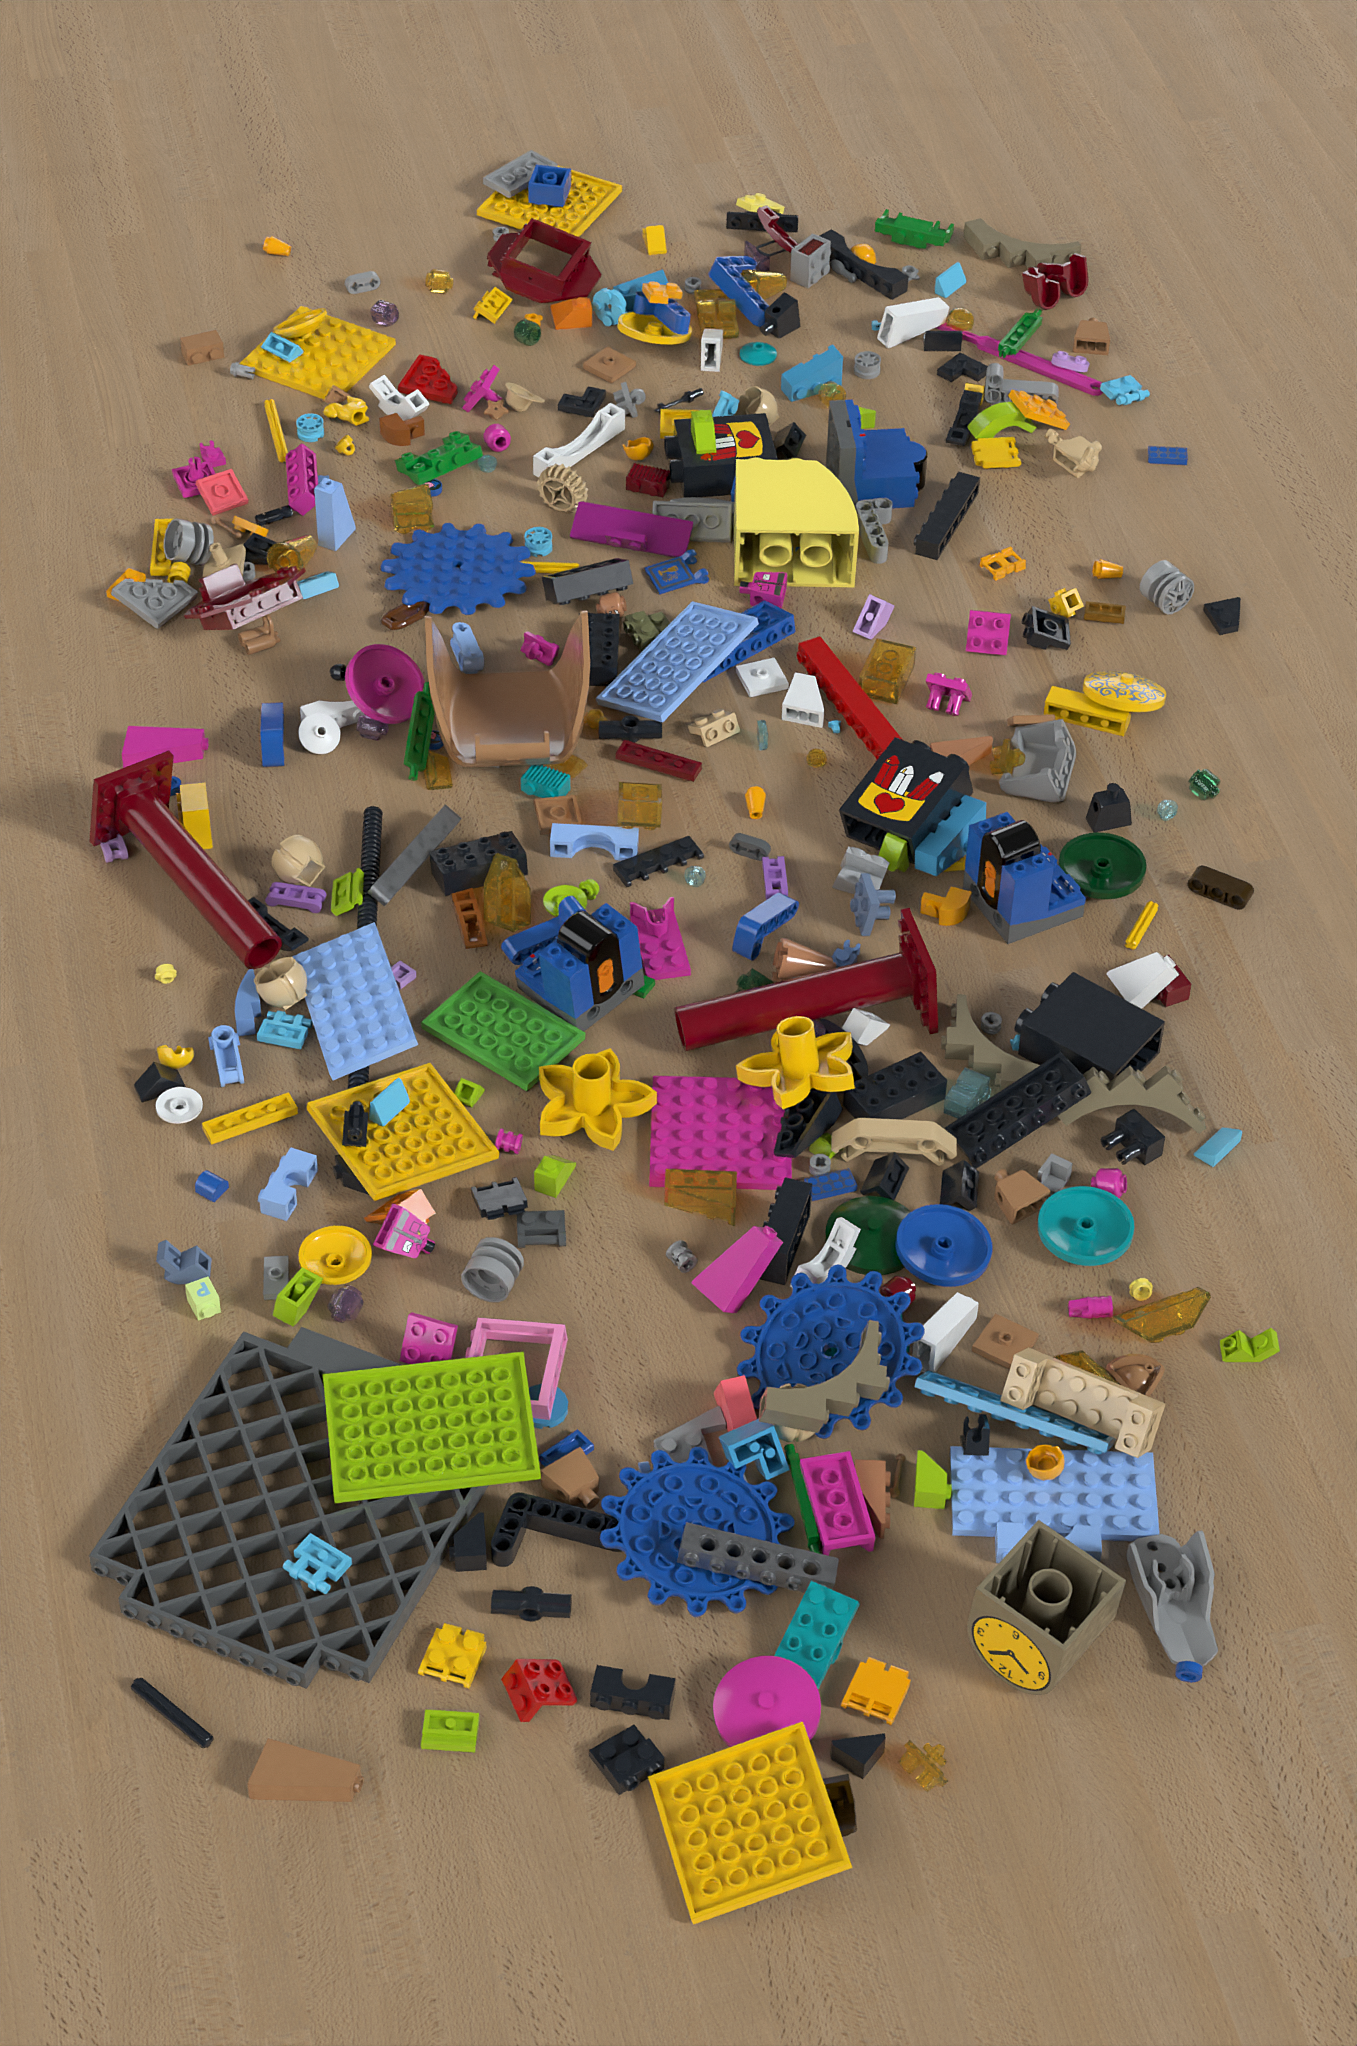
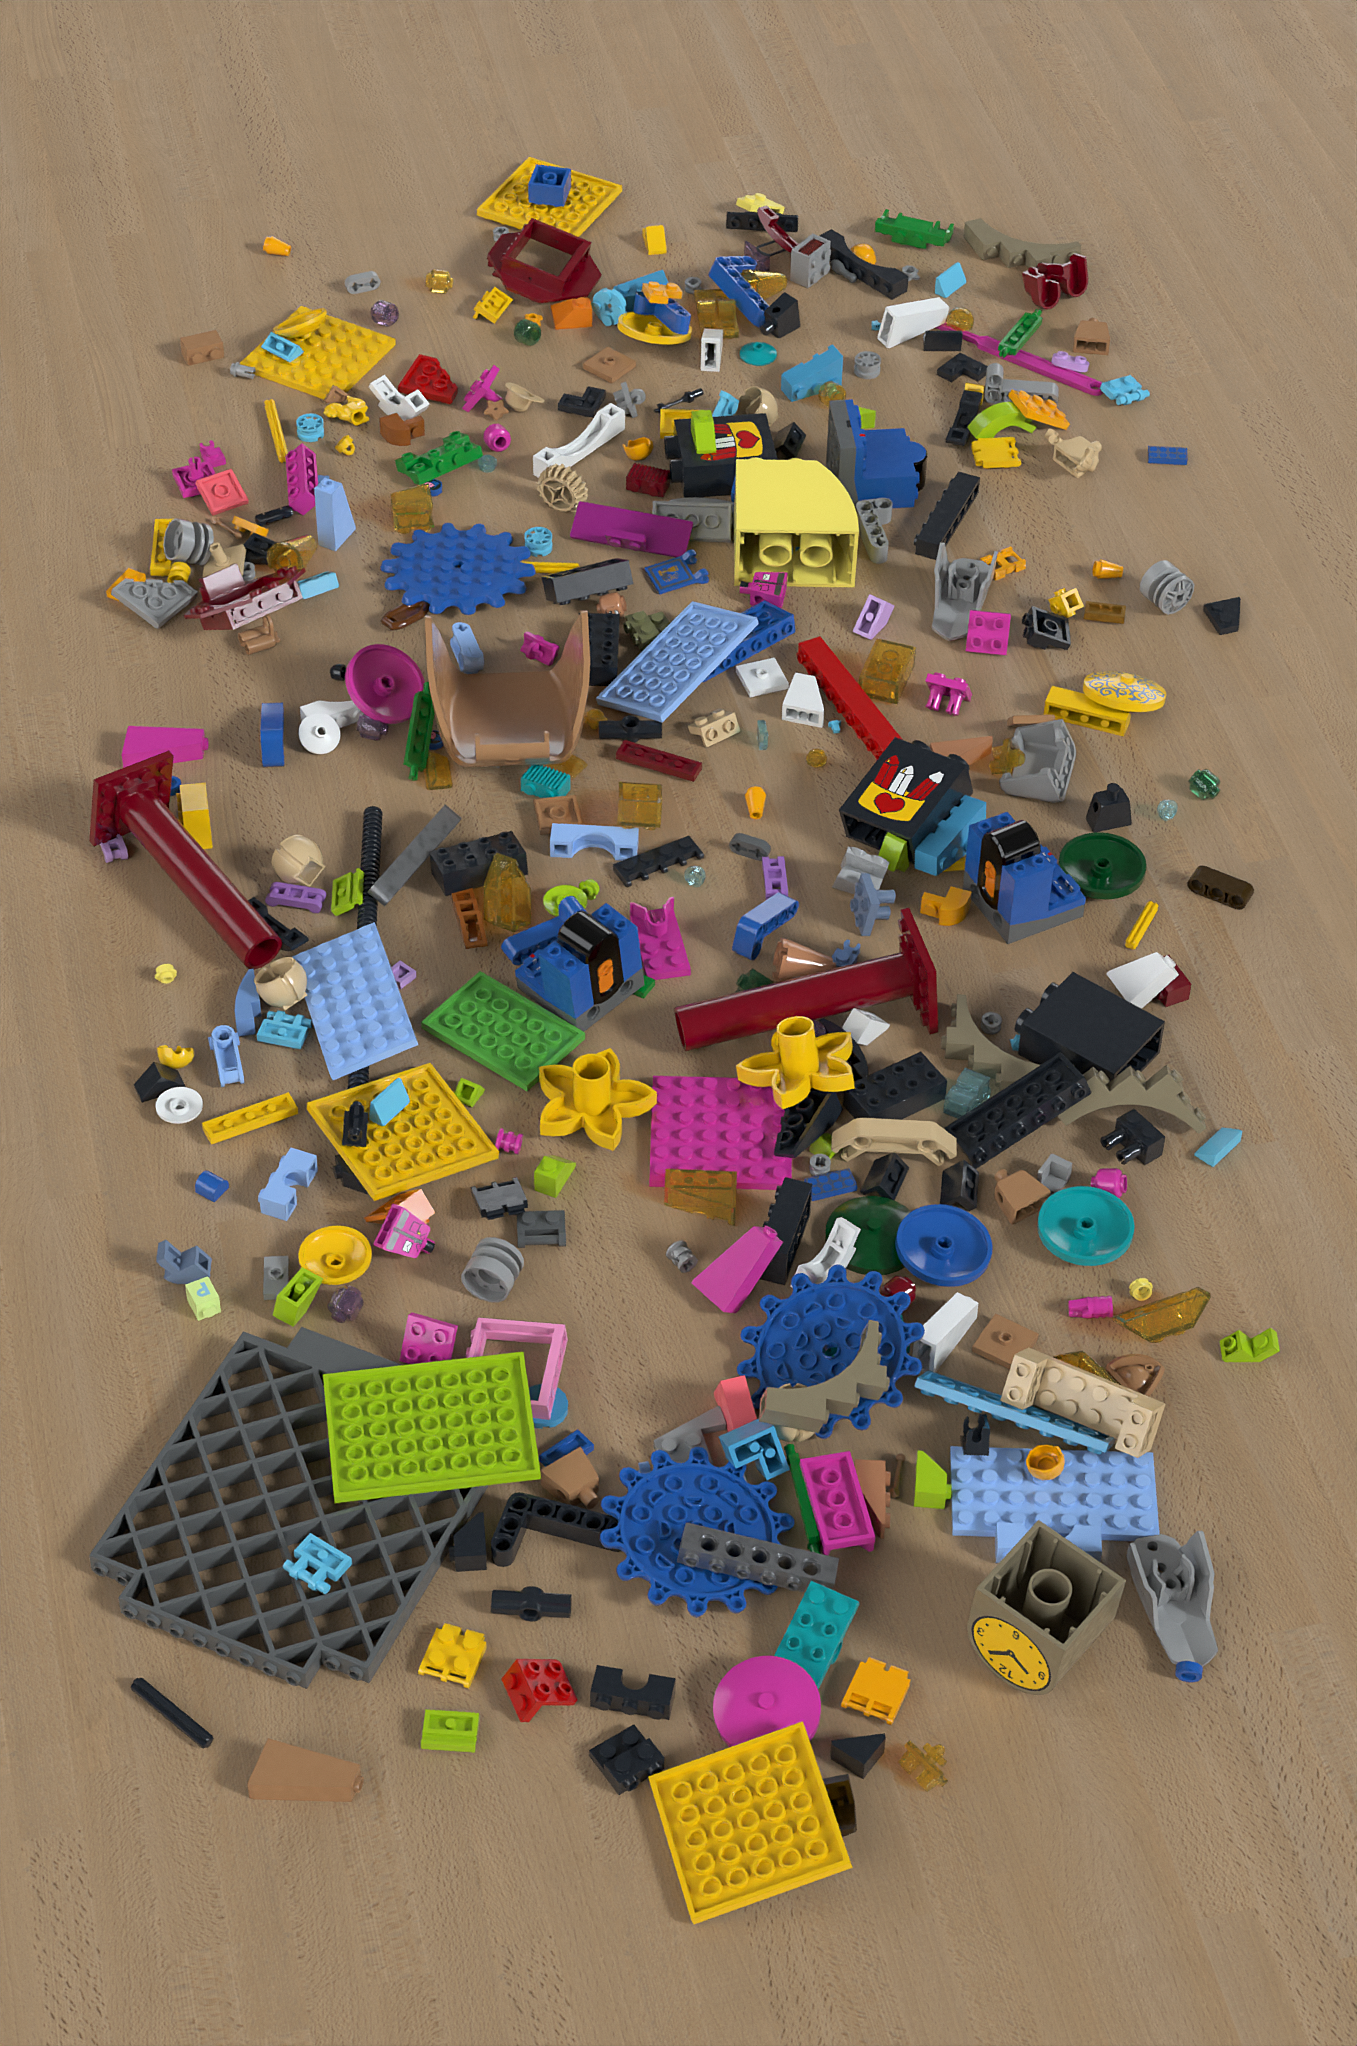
light grey plate [483,150,558,198] -> none
none -> light grey piece [932,542,998,641]

